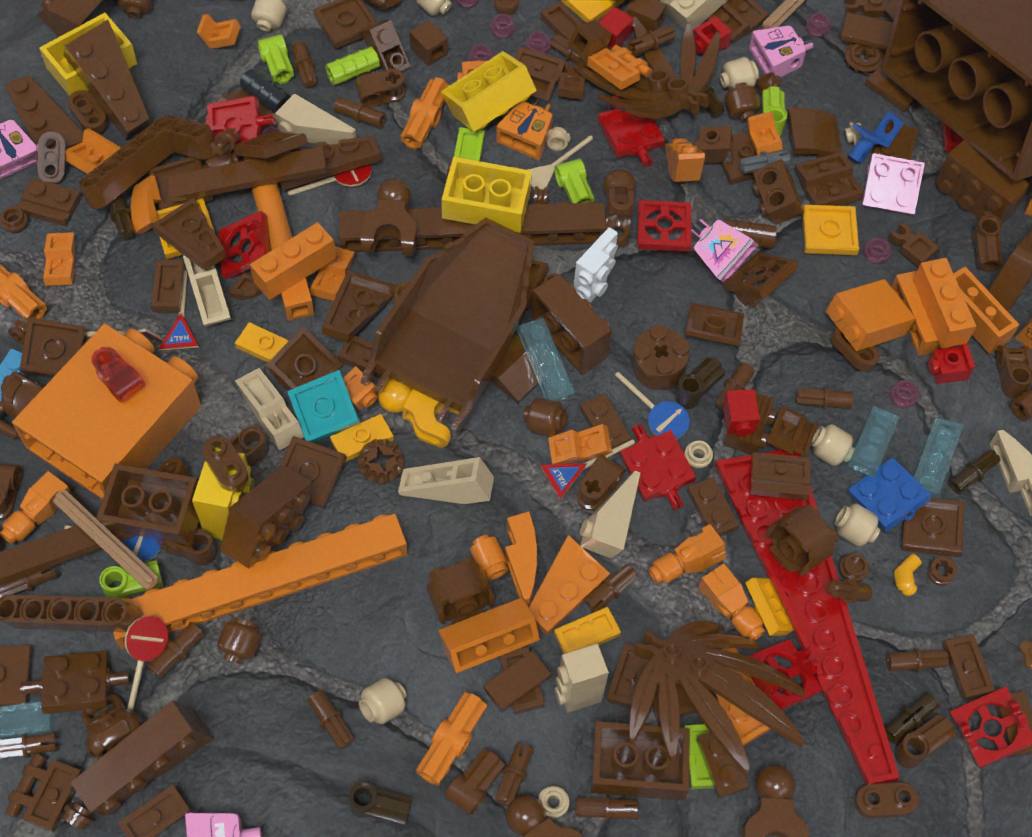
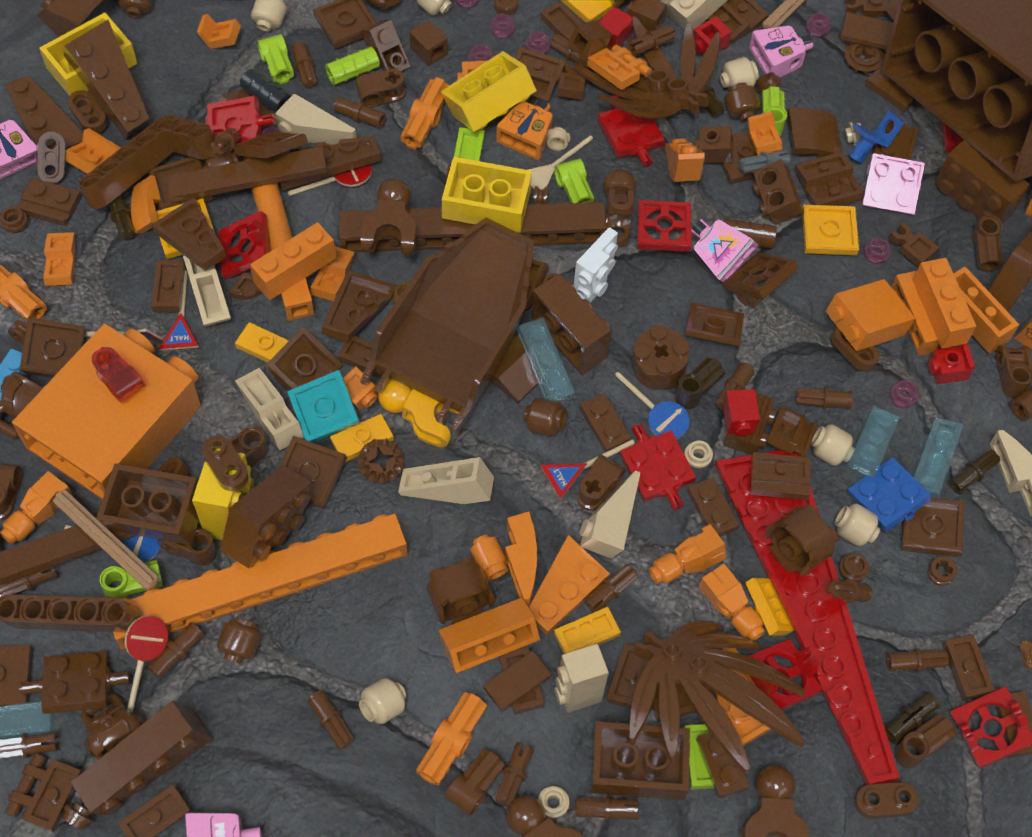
dark brown piece [348,782,412,827] -> none
orange slope [548,424,612,464] -> none
light orange arm [894,554,922,596] -> none

